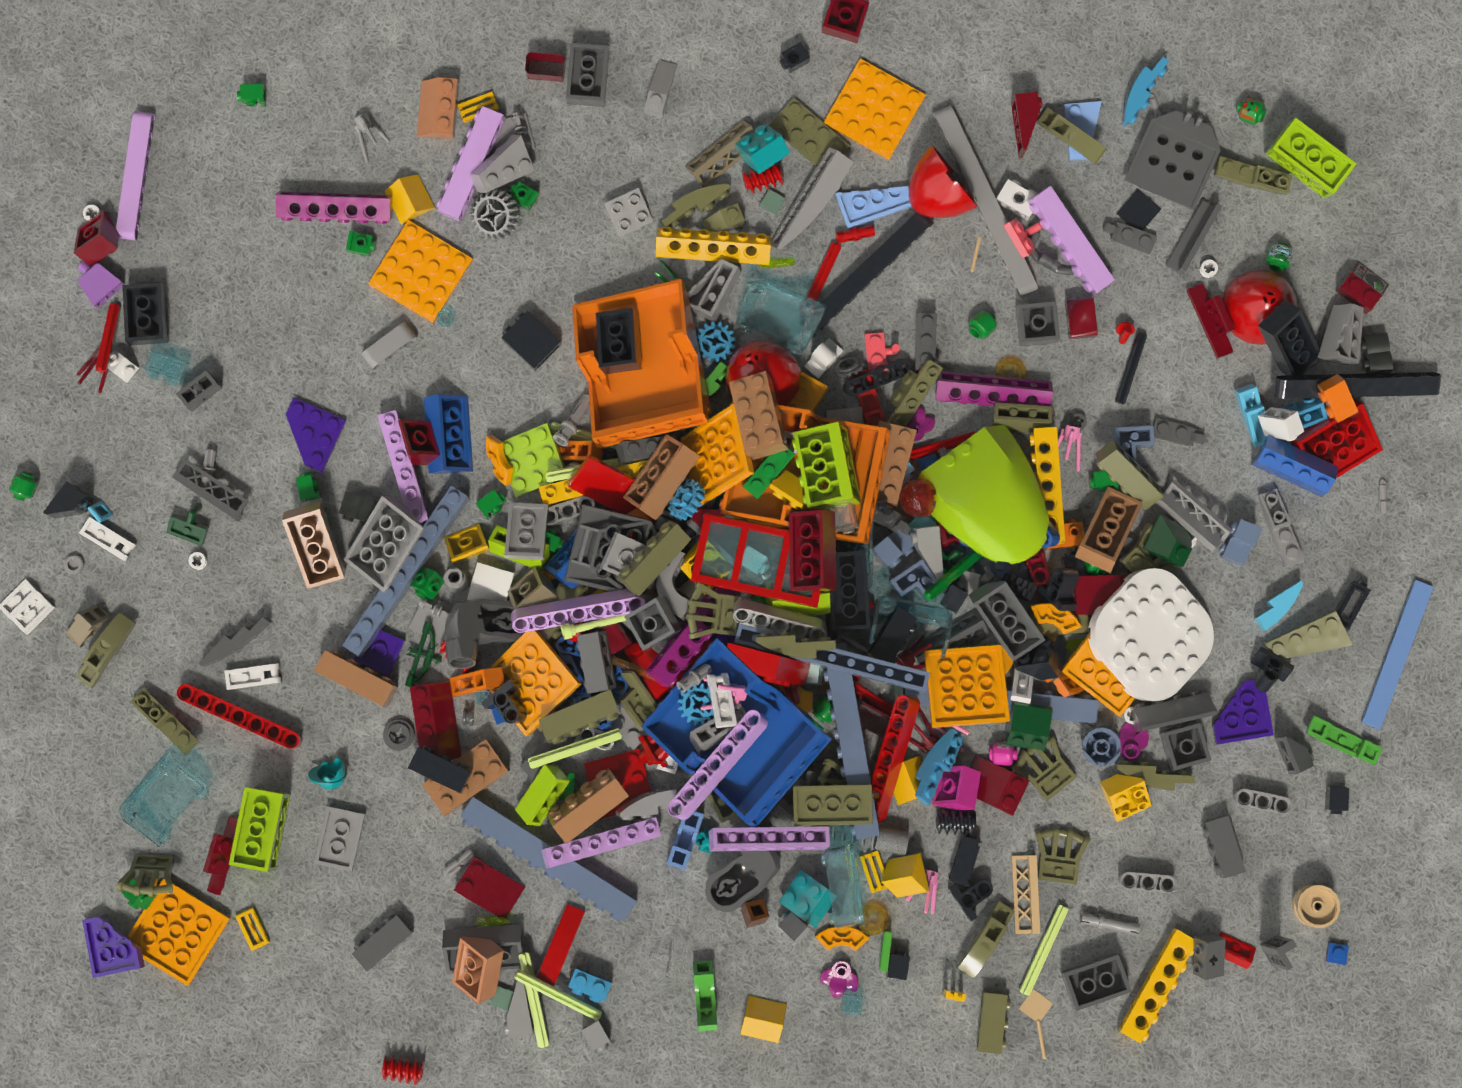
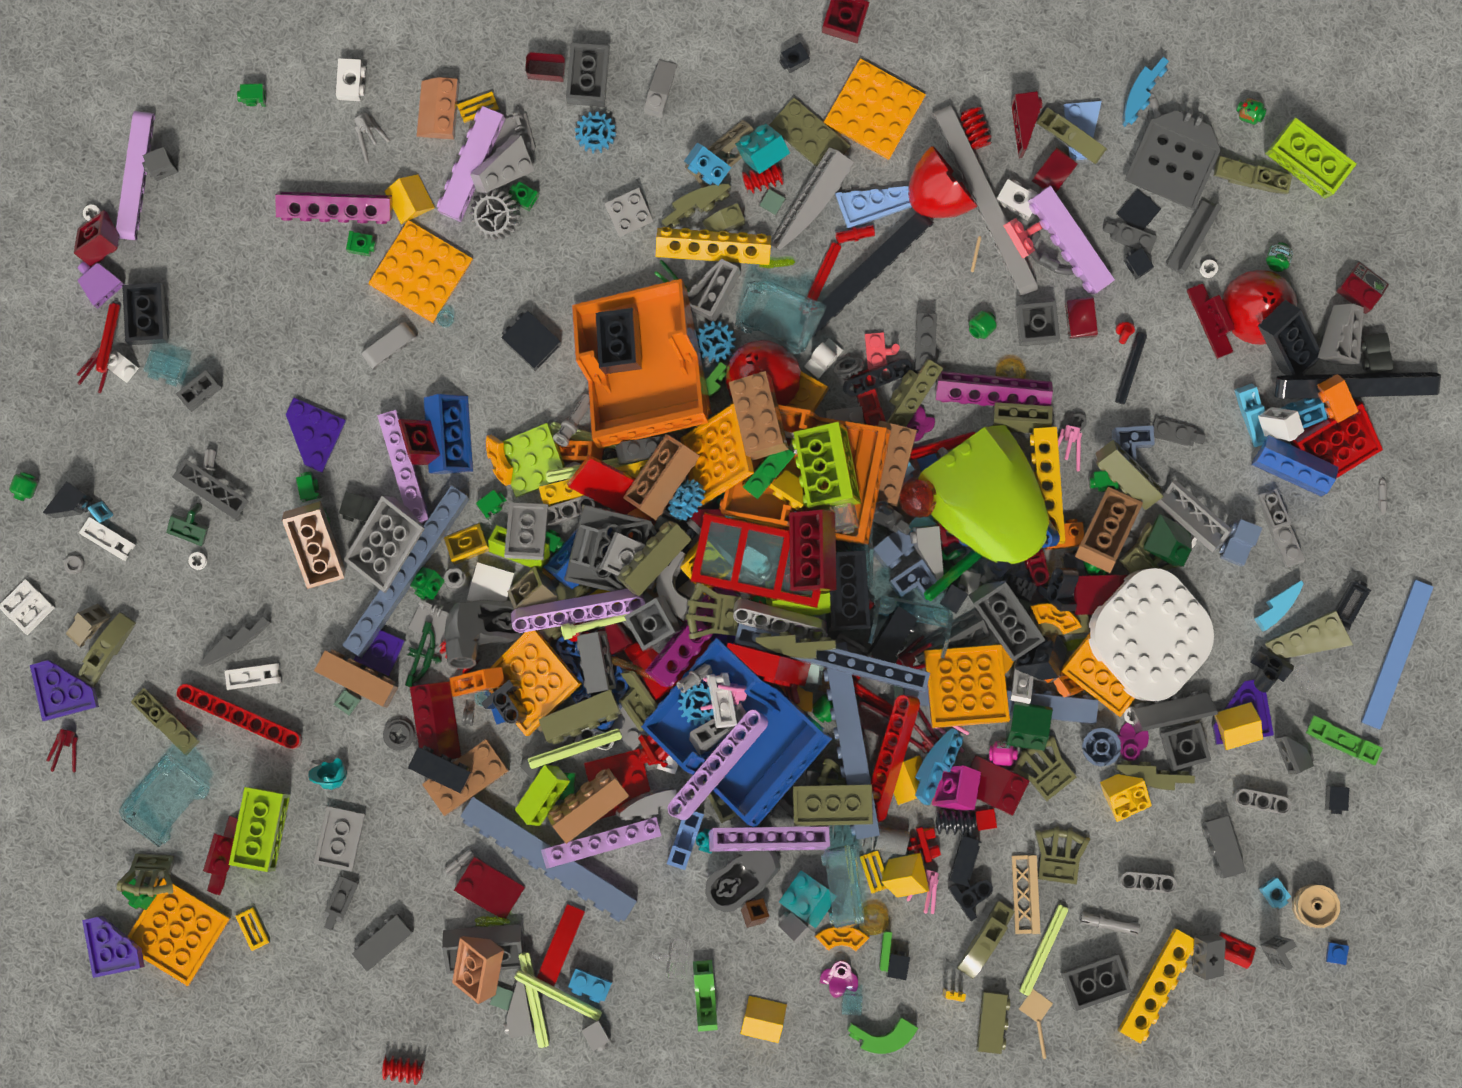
none -> dark purple plate [30,660,99,721]
none -> dark red plant [46,729,78,772]
none -> dark grey brick [142,147,178,181]
none -> dark grey hinge [324,875,359,930]
none -> sand green tile [333,689,361,716]
none -> white brick [336,58,366,101]
none -> dark azure gear [575,111,616,154]
none -> dark azure brick [684,143,731,186]
none -> bright green arch [847,1016,918,1054]
none -> red hips [907,827,941,863]
none -> red piece [960,107,992,150]
none -> red tile [976,809,997,831]
none -> dark red piece [1032,148,1078,193]
none -> black brick [1124,248,1154,280]
none -> yellow slope [1214,702,1263,750]
none -> medium azure brick [1258,877,1291,909]

